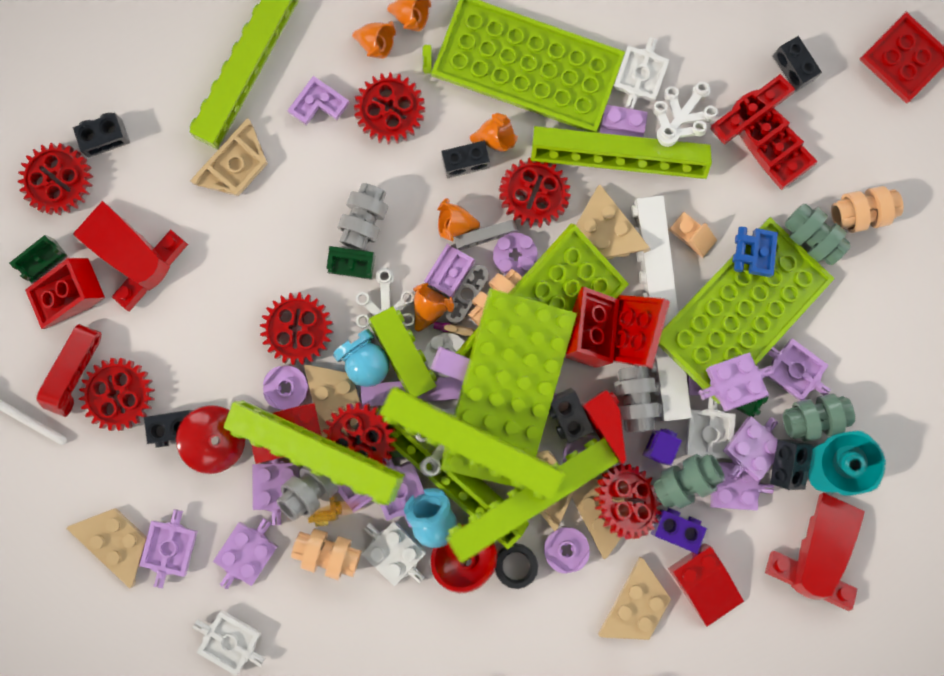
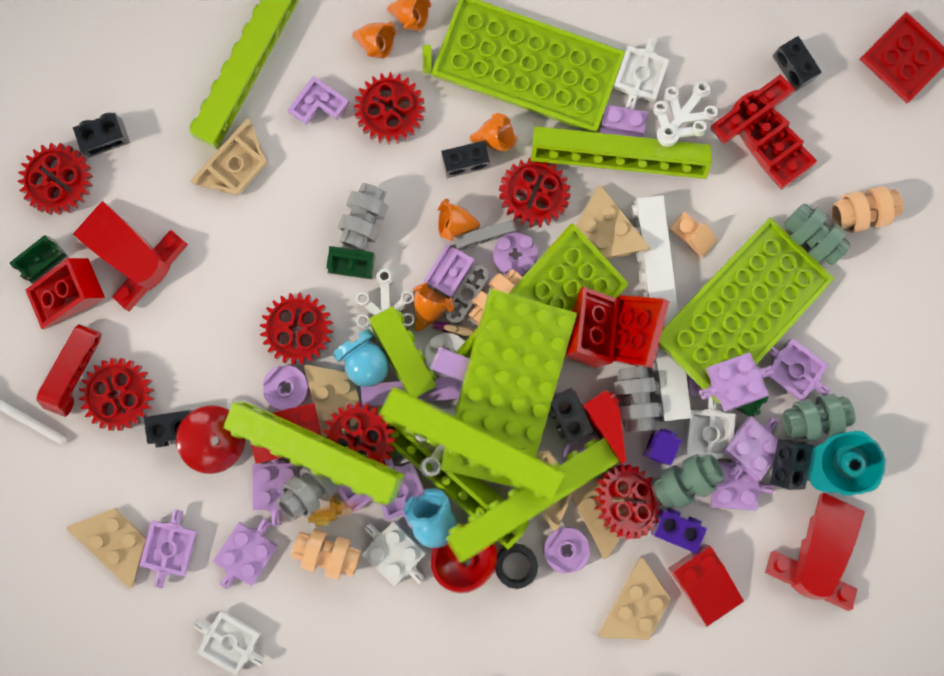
blue plate [732,226,778,277] -> none

